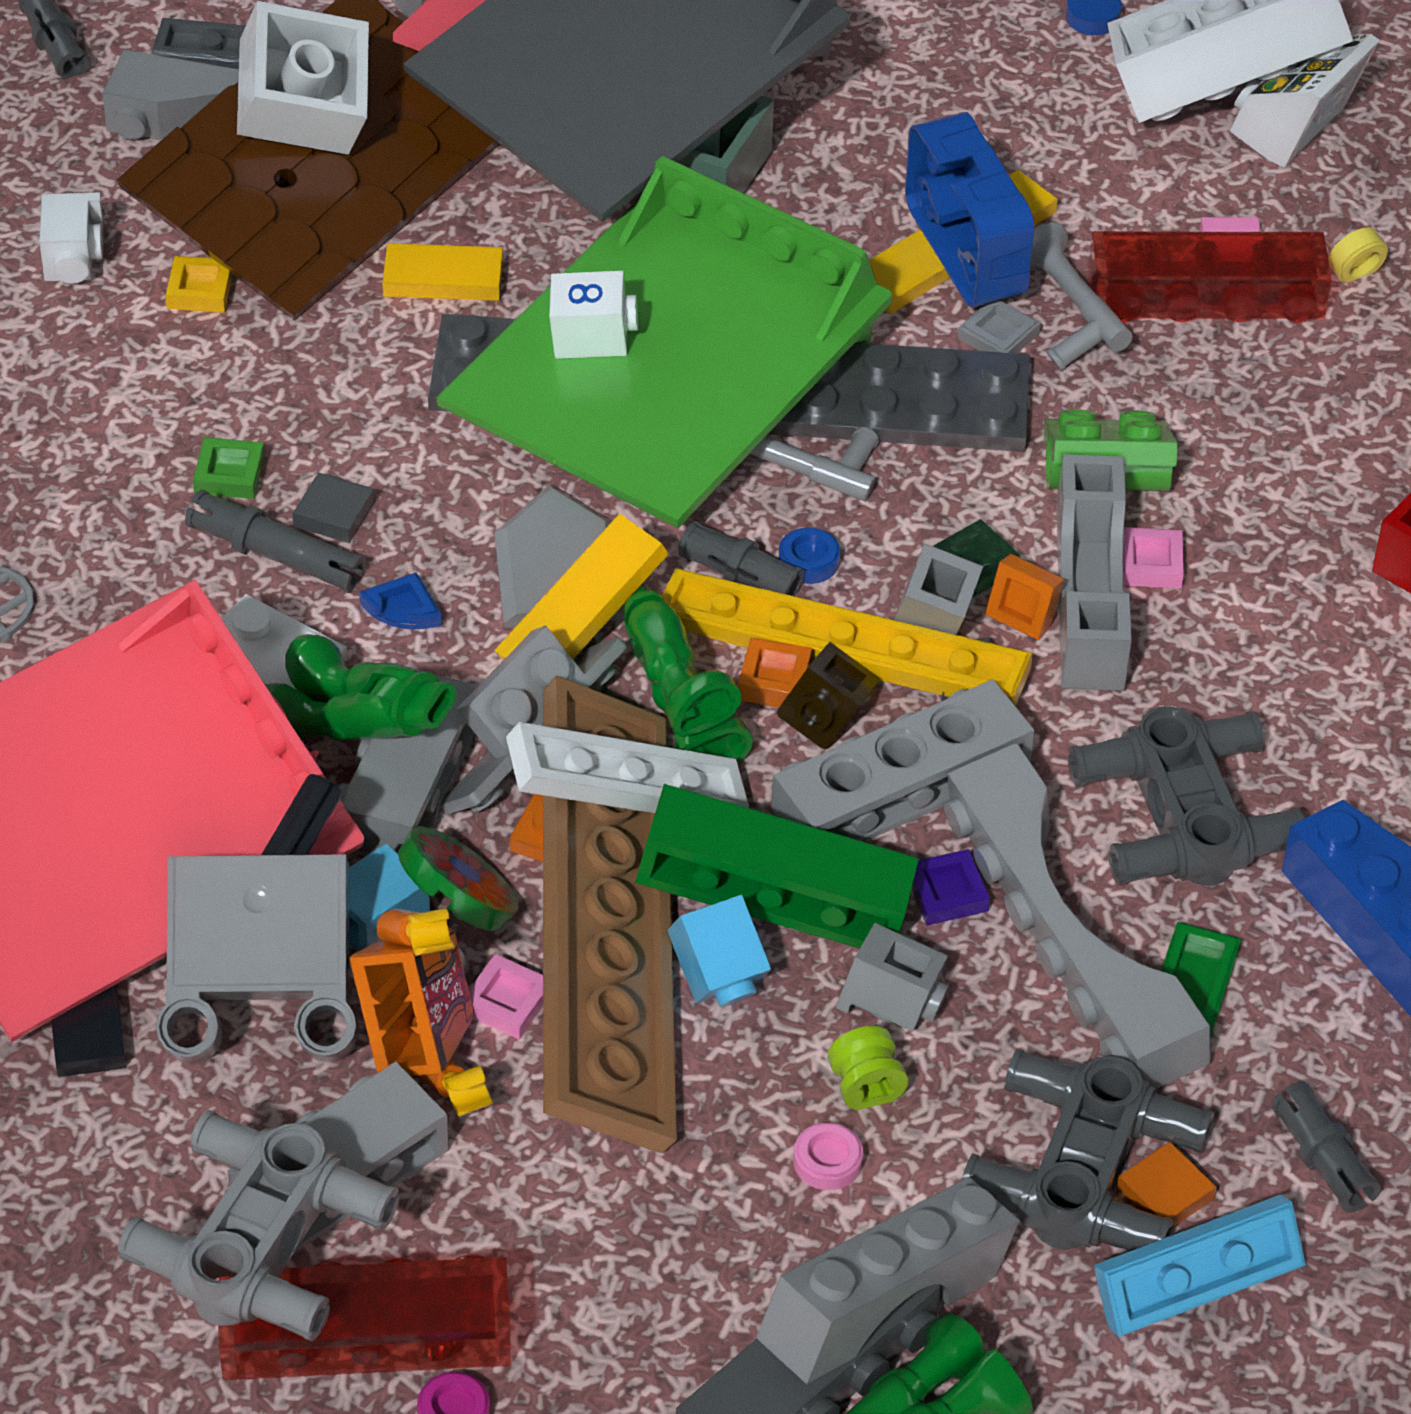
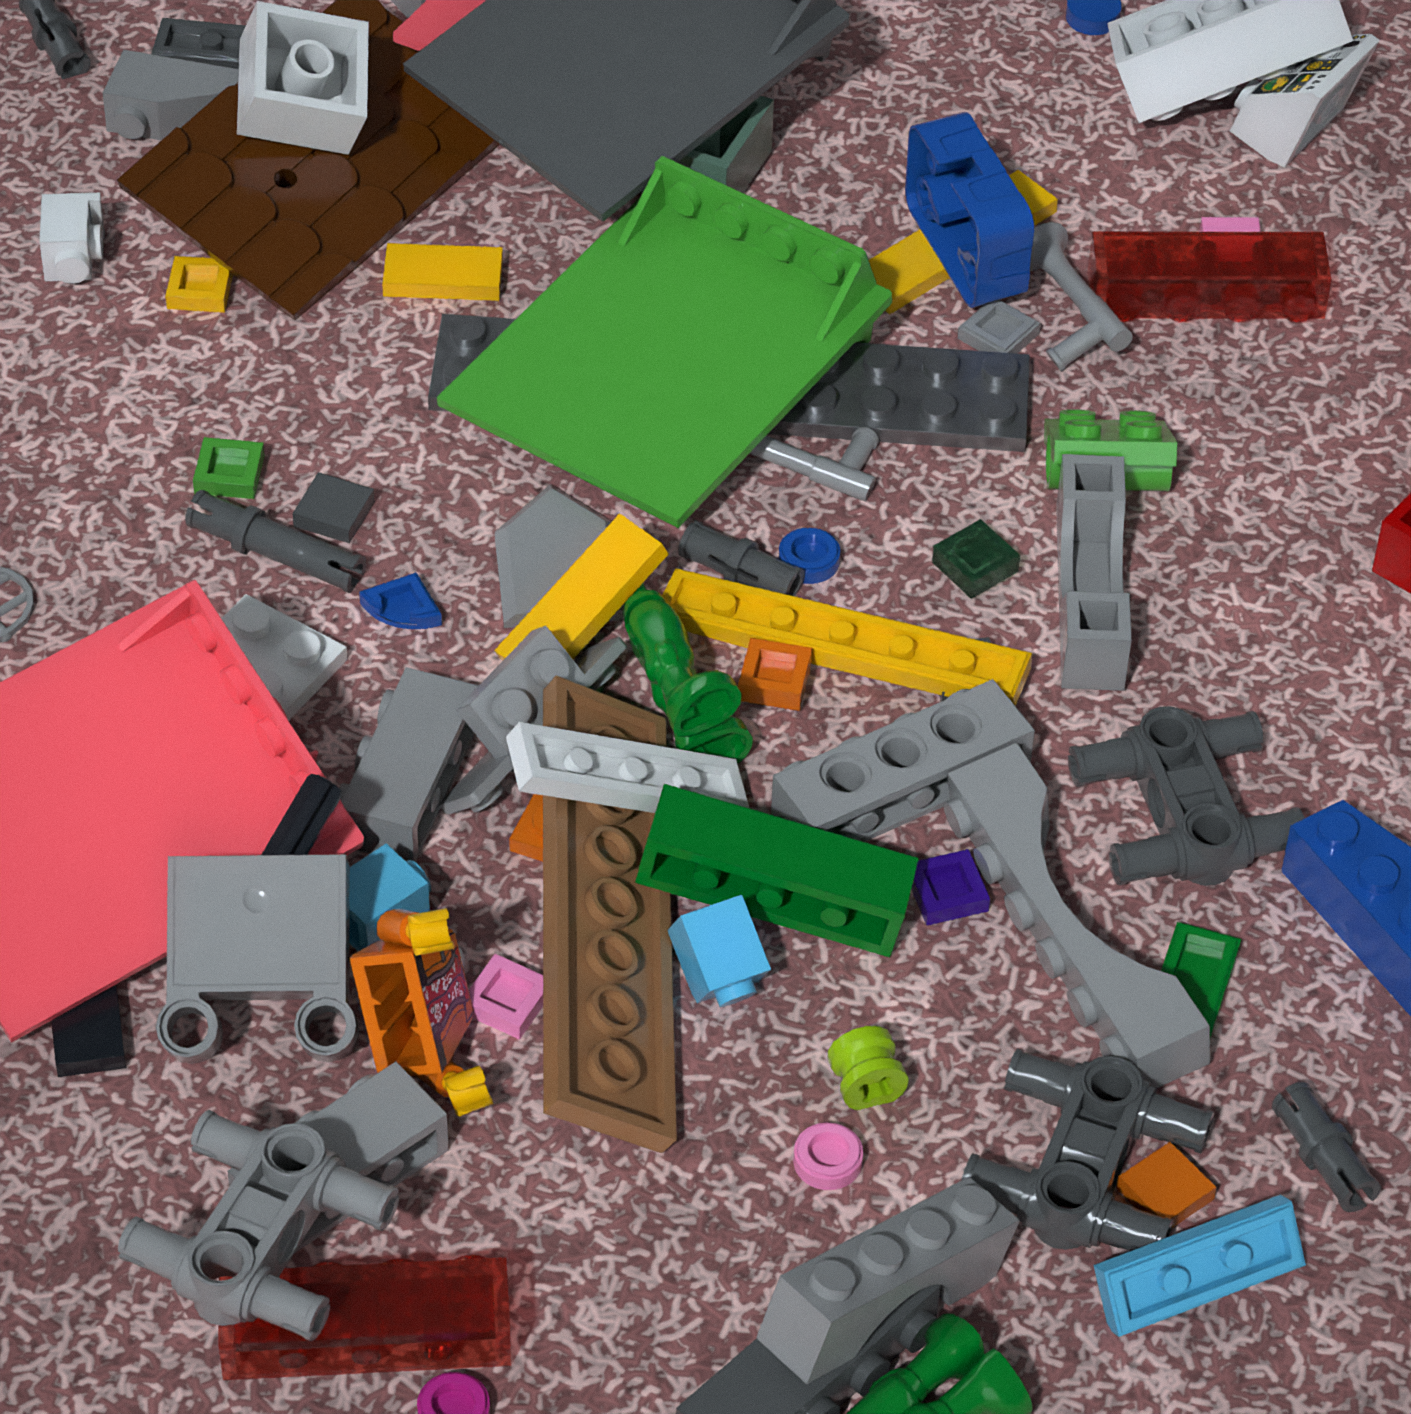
green piece [265,634,456,742] -> none
green tile [398,826,518,931] -> none
white brick [549,271,638,359] -> none
dark brown bracket [777,642,880,749] -> none
light grey brick [835,923,949,1031] -> none
light grey brick [893,543,983,635] -> none
orange plate [985,554,1065,640] -> none
bright pink tile [1123,527,1184,588] -> none
light yellow tile [1328,227,1388,282] -> none

